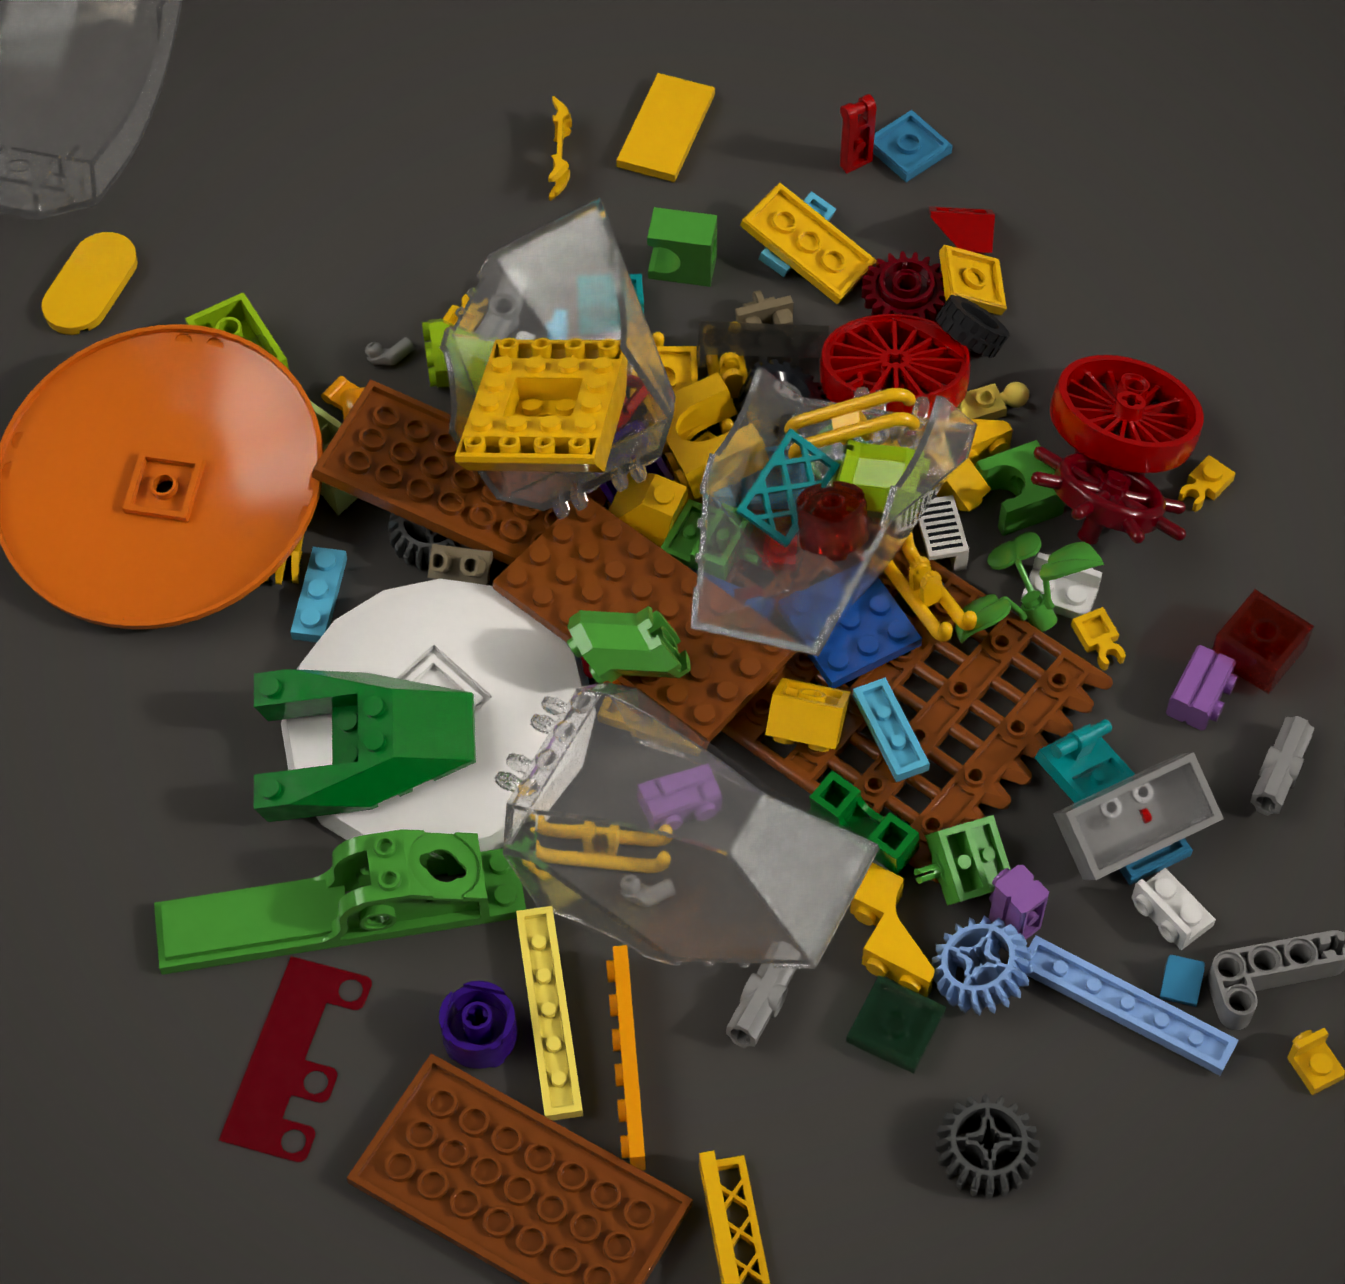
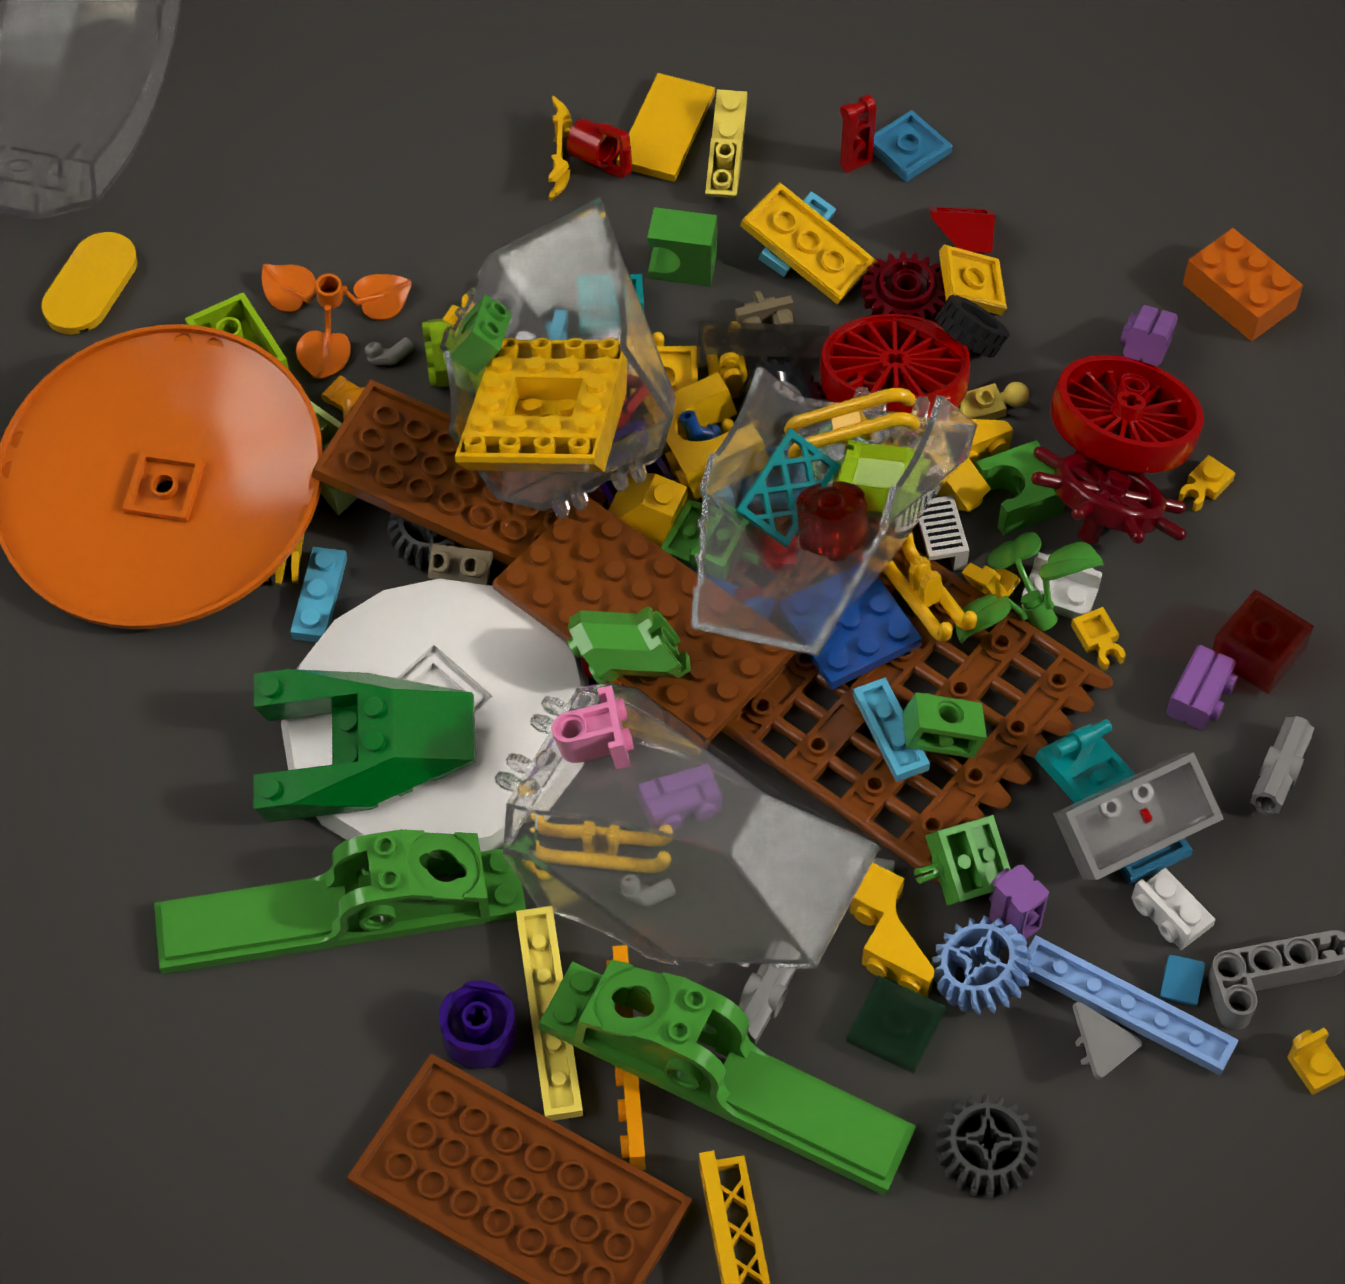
dark red piece [218,956,372,1162] -> none
yellow slope [765,678,851,752] -> none
green arch [809,770,919,875] -> none
none -> orange plant [262,264,412,380]
none -> bright green brick [449,294,512,376]
none -> bright green piece [538,959,916,1196]
none -> bright pink pin [552,685,634,769]
none -> red piece [567,118,632,179]
none -> blue arm [679,410,722,442]
none -> light yellow slope [705,89,748,198]
none -> bright green brick [902,692,987,758]
none -> yellow bracket [962,562,1020,599]
none -> light grey piece [1073,1001,1142,1080]
none -> medium lavender brick [1120,305,1178,366]
none -> orange brick [1183,228,1303,342]

